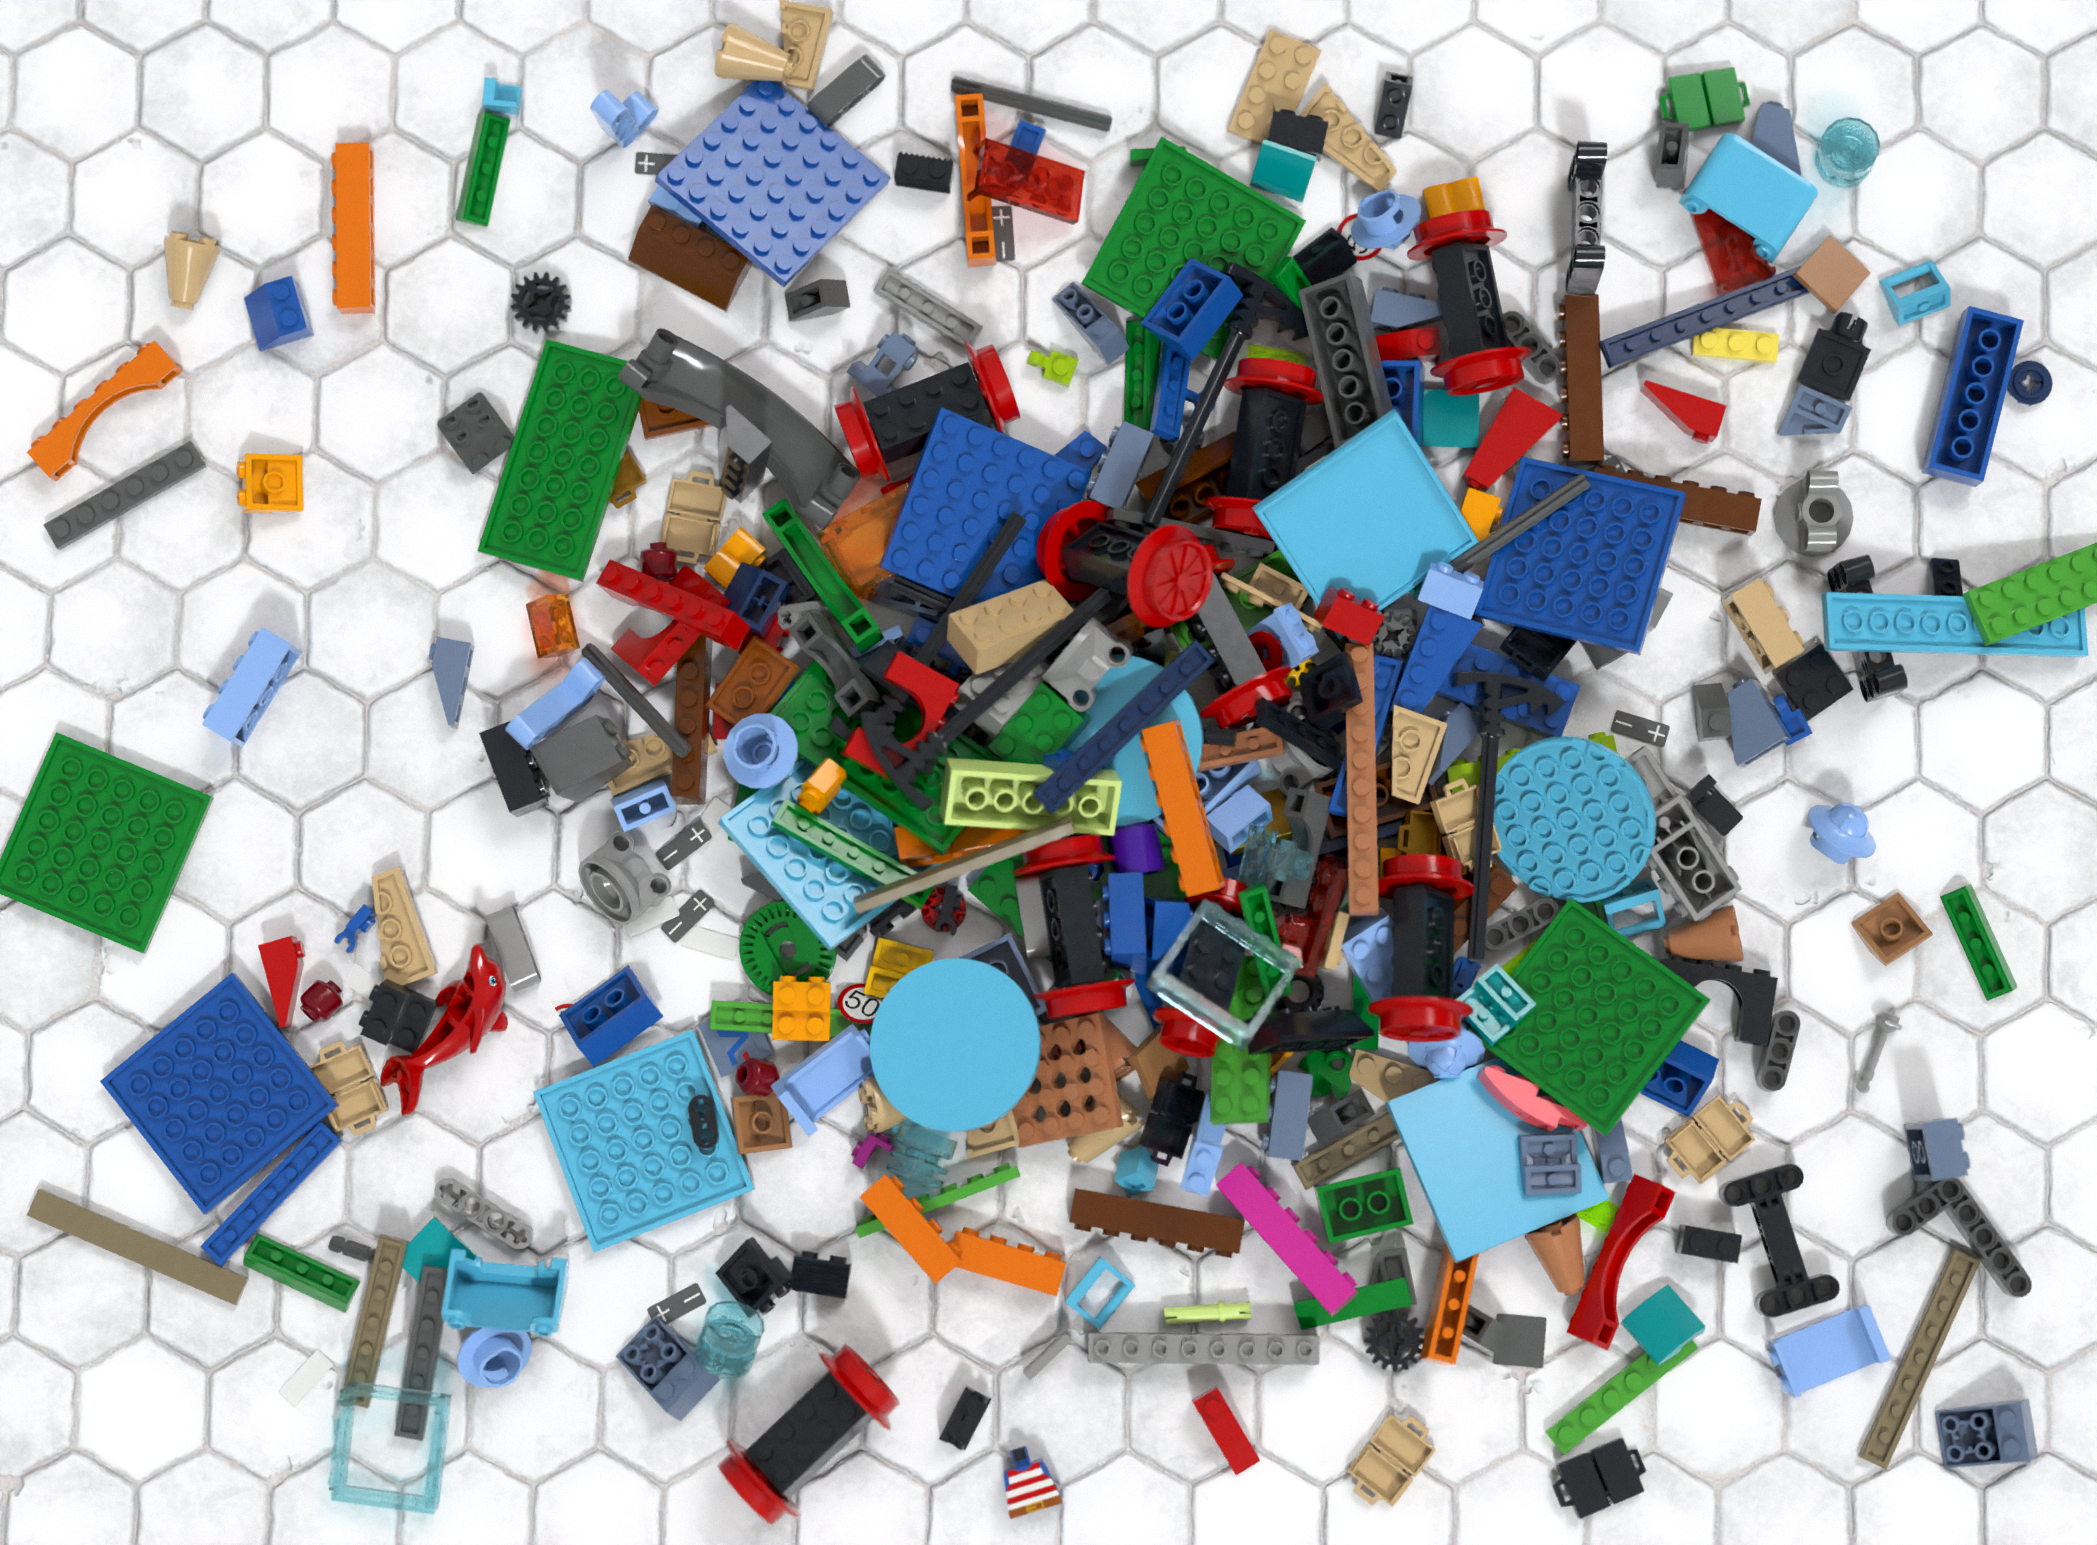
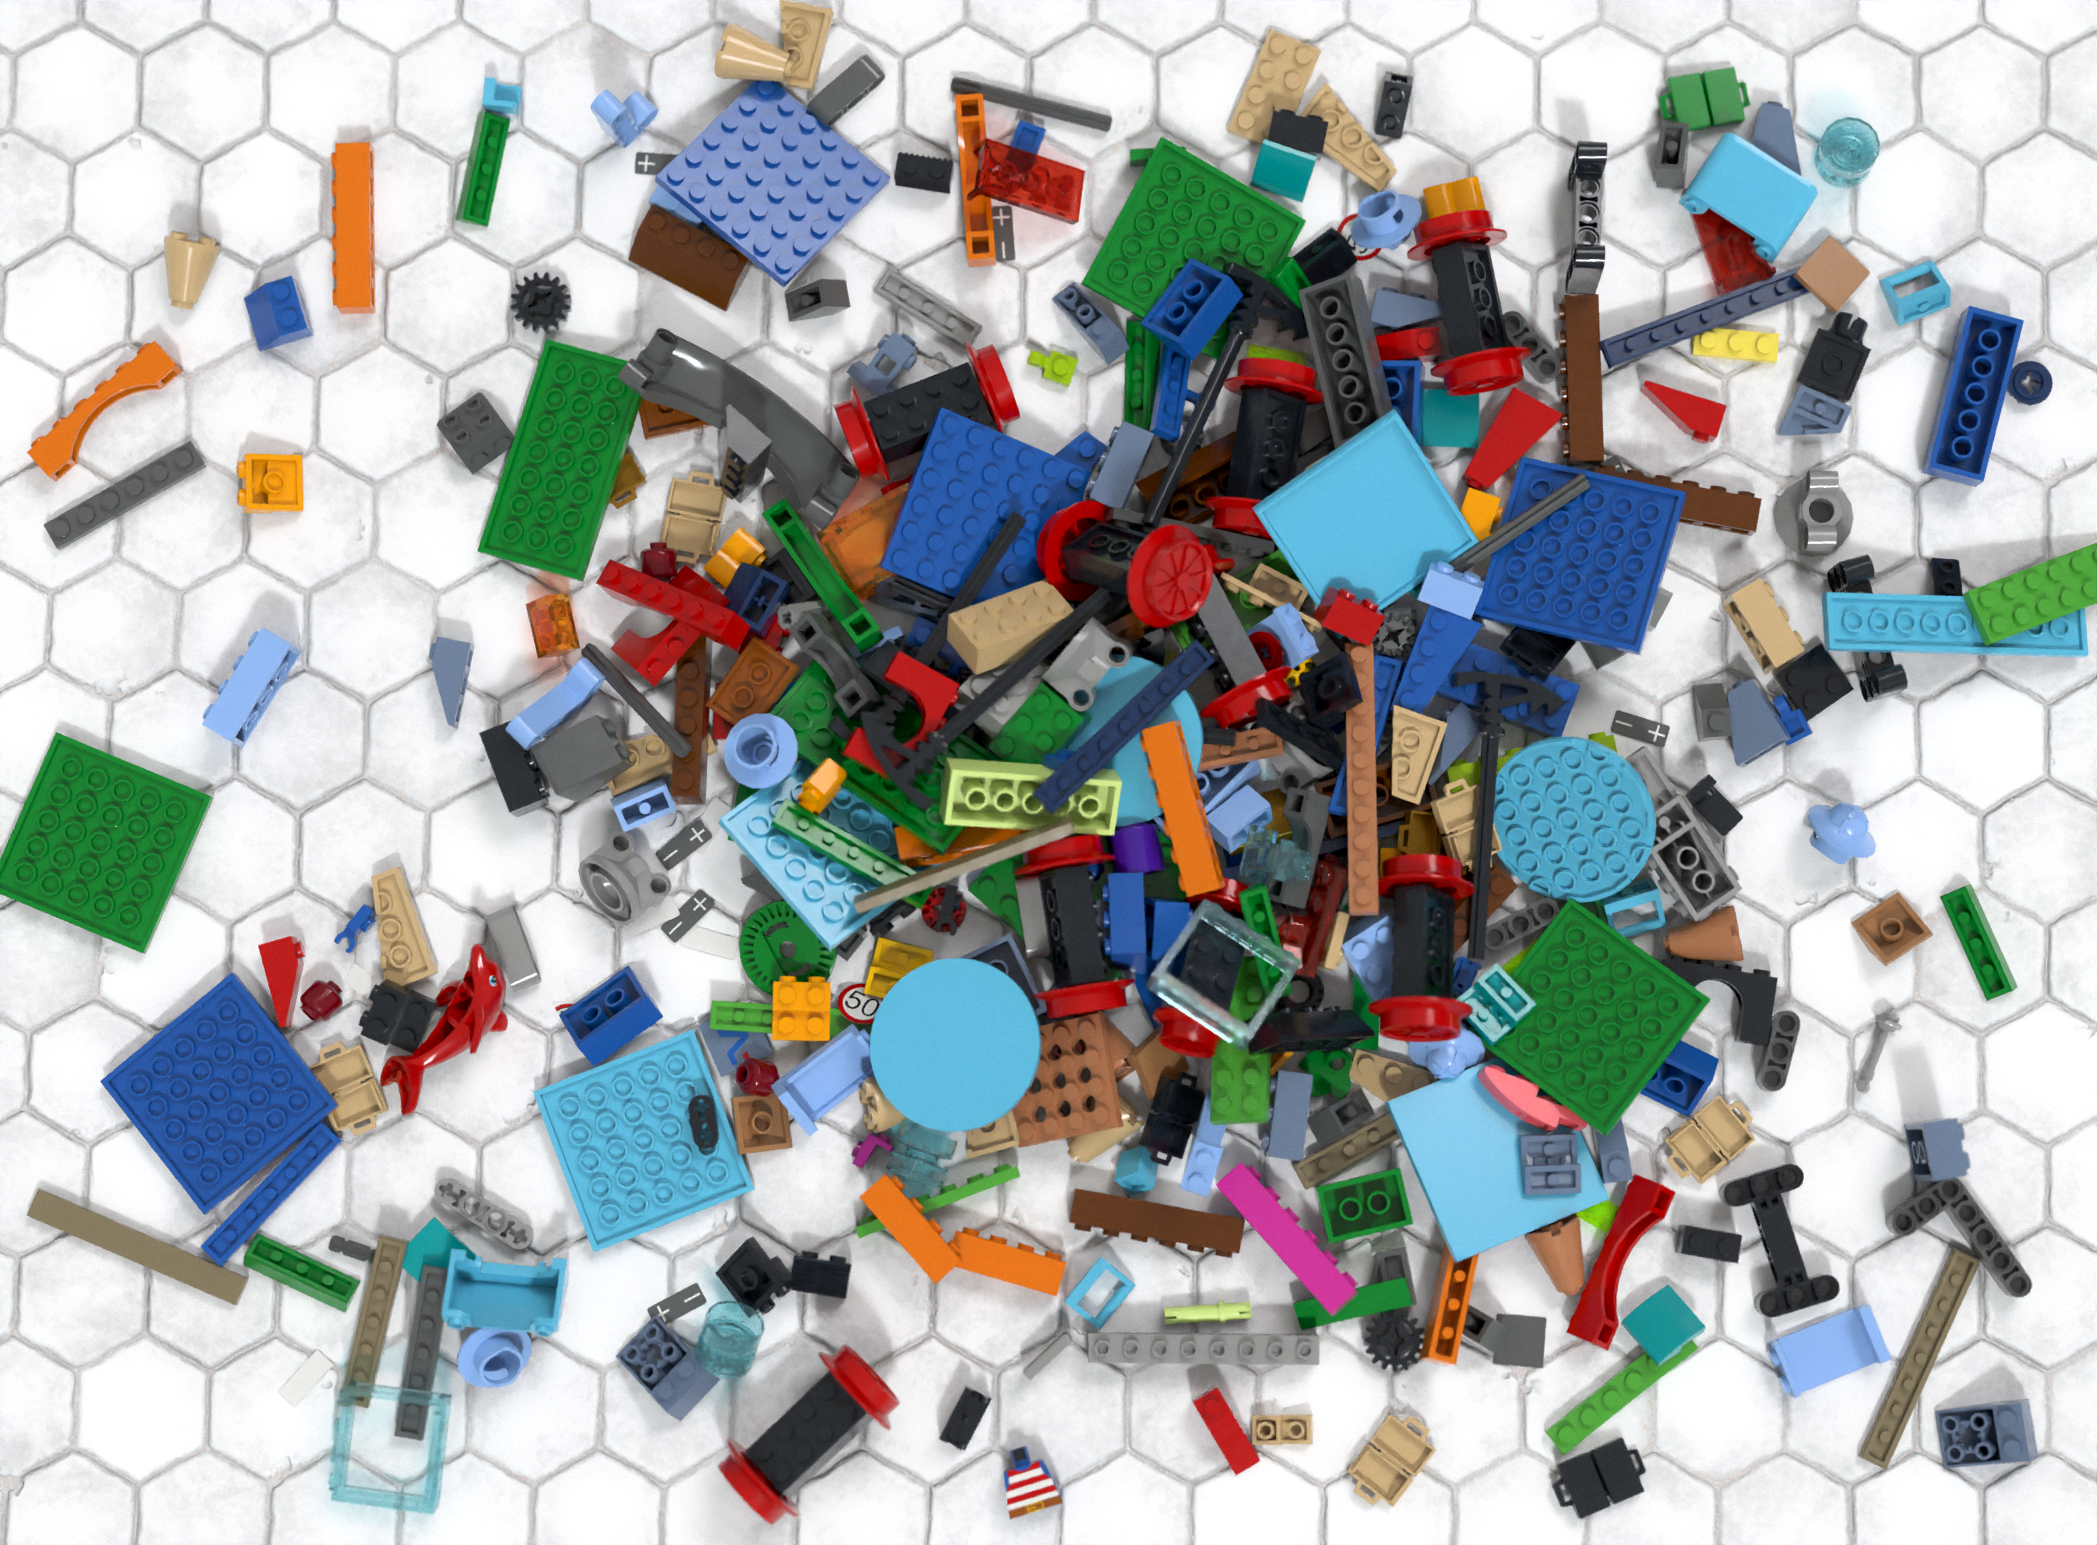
none -> tan slope [1252,1414,1313,1445]

